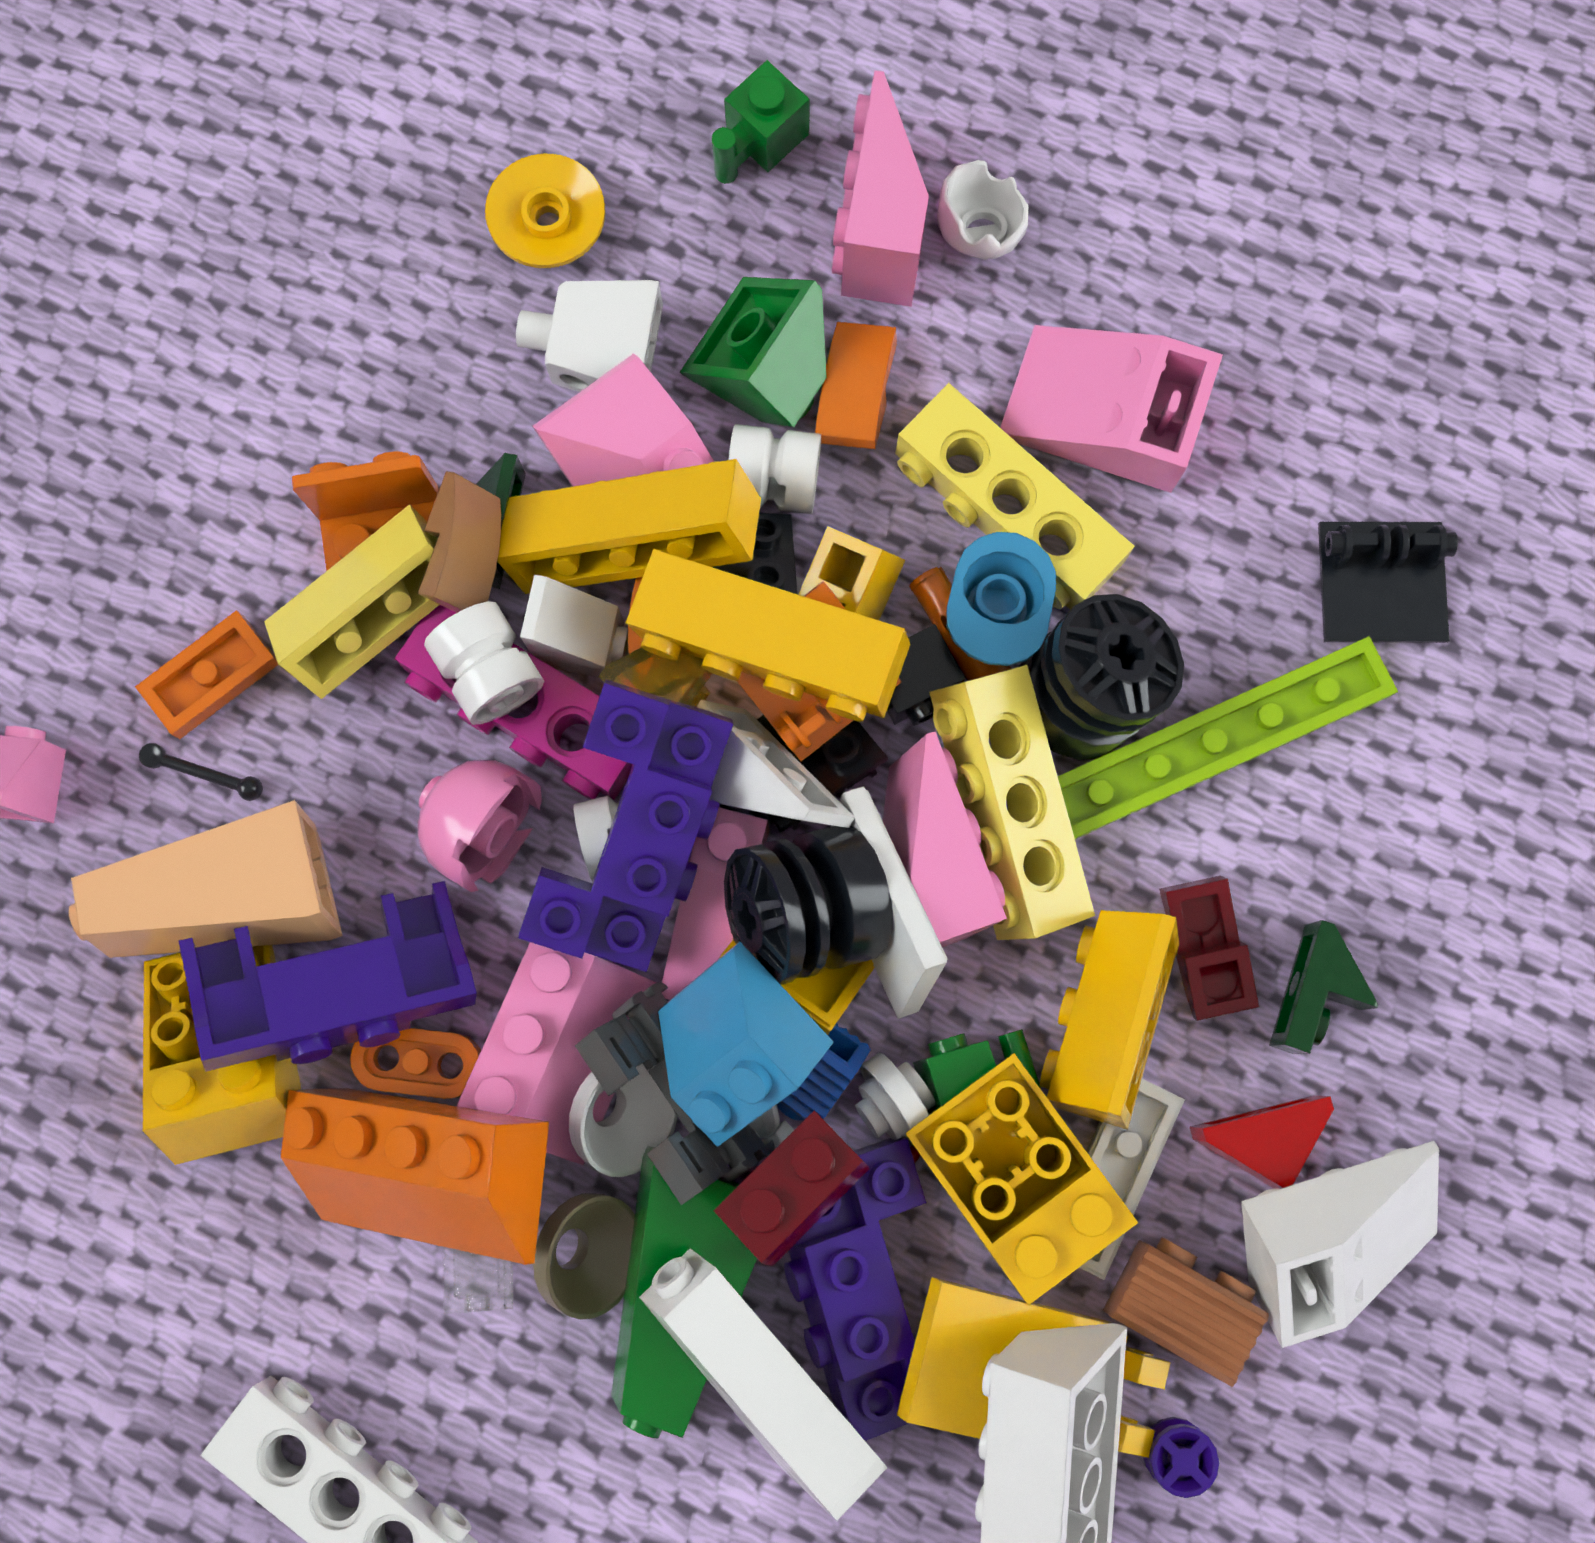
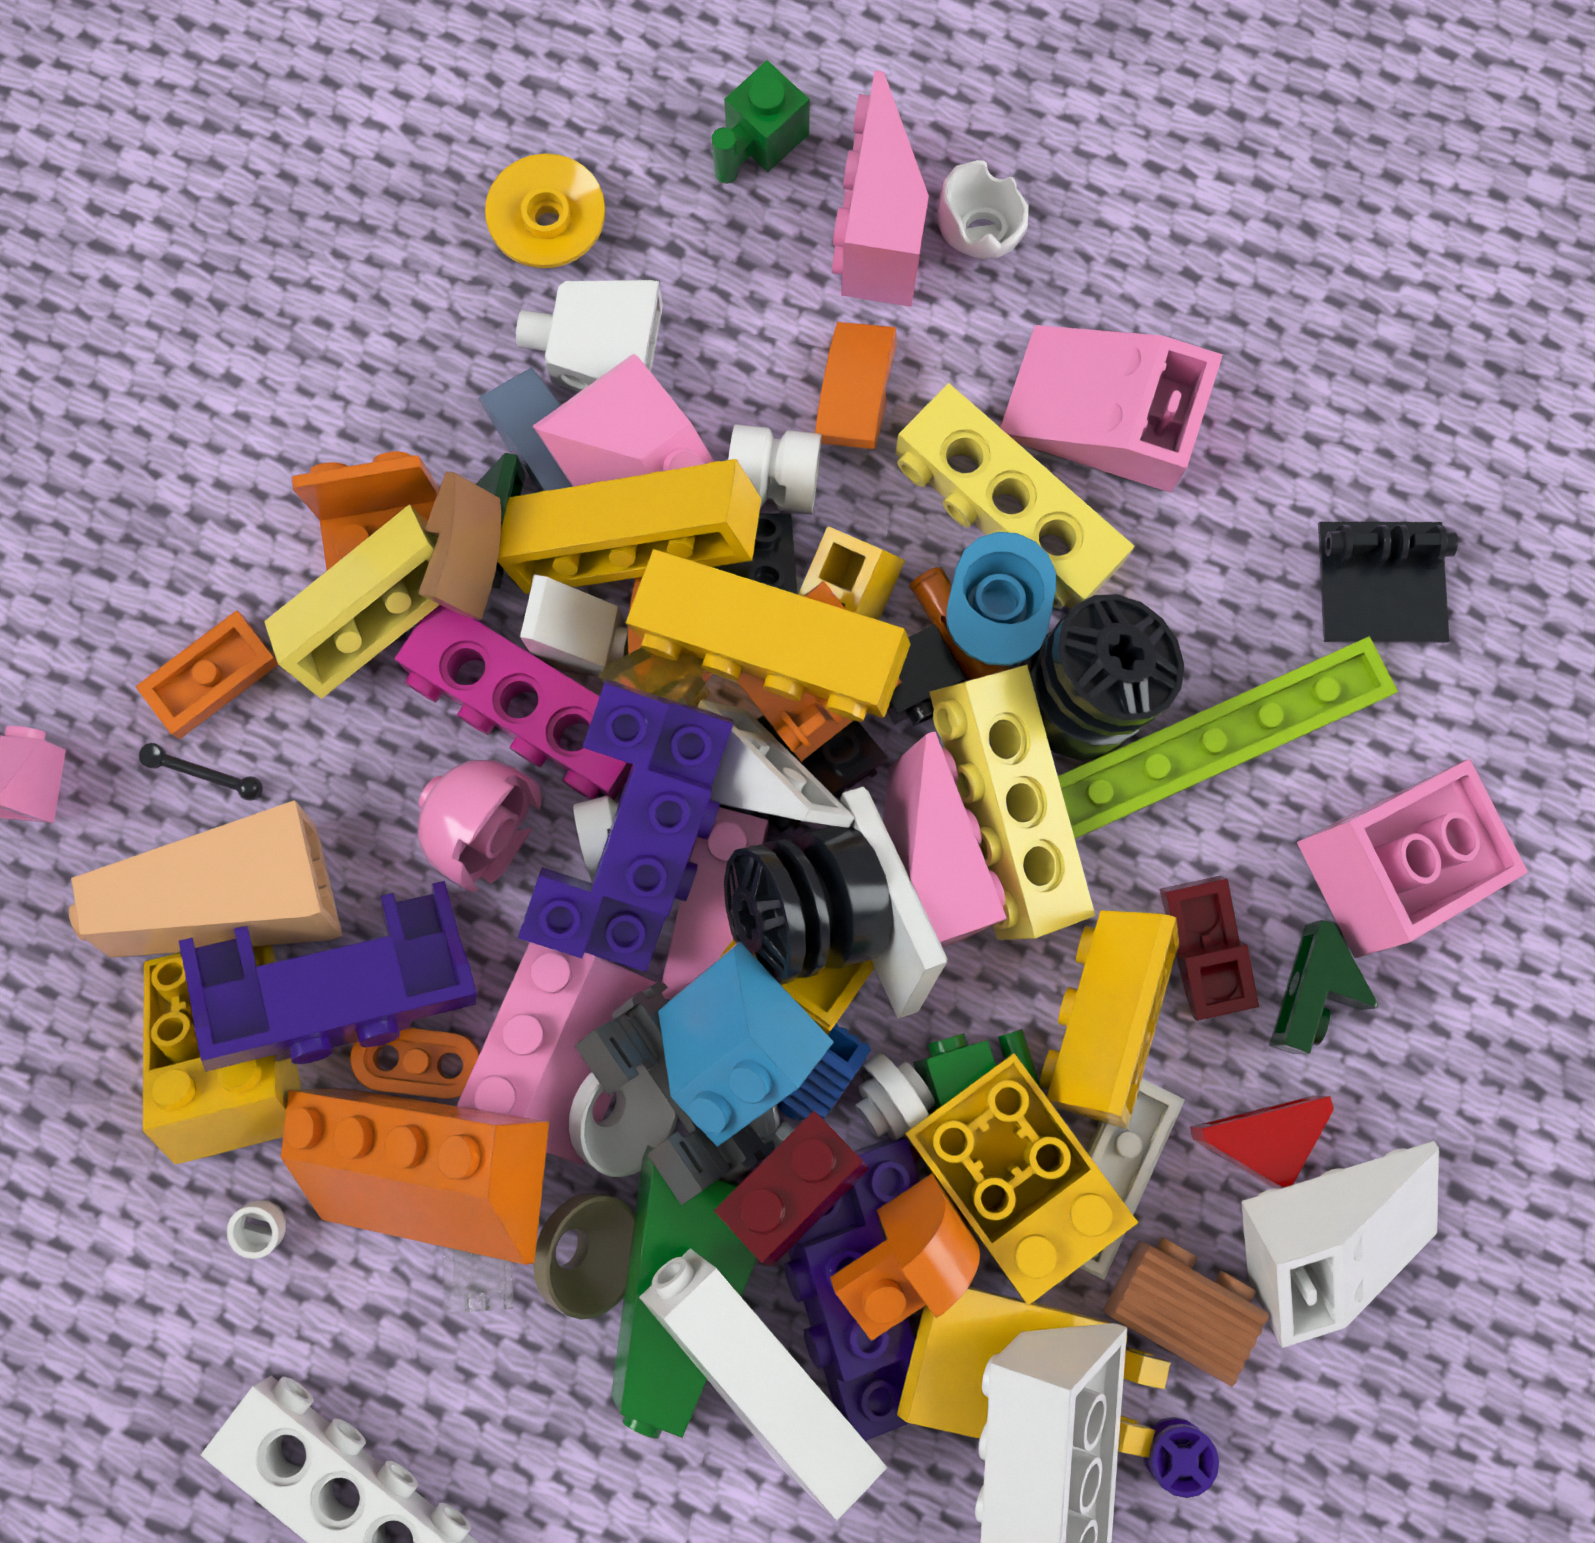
white wheel [424,601,545,725] -> none
green slope [680,277,827,427] -> none
none -> white hinge [227,1200,286,1259]
none -> sand blue slope [478,367,572,492]
none -> orange brick [830,1173,980,1341]
none -> bright pink slope [1297,759,1528,958]

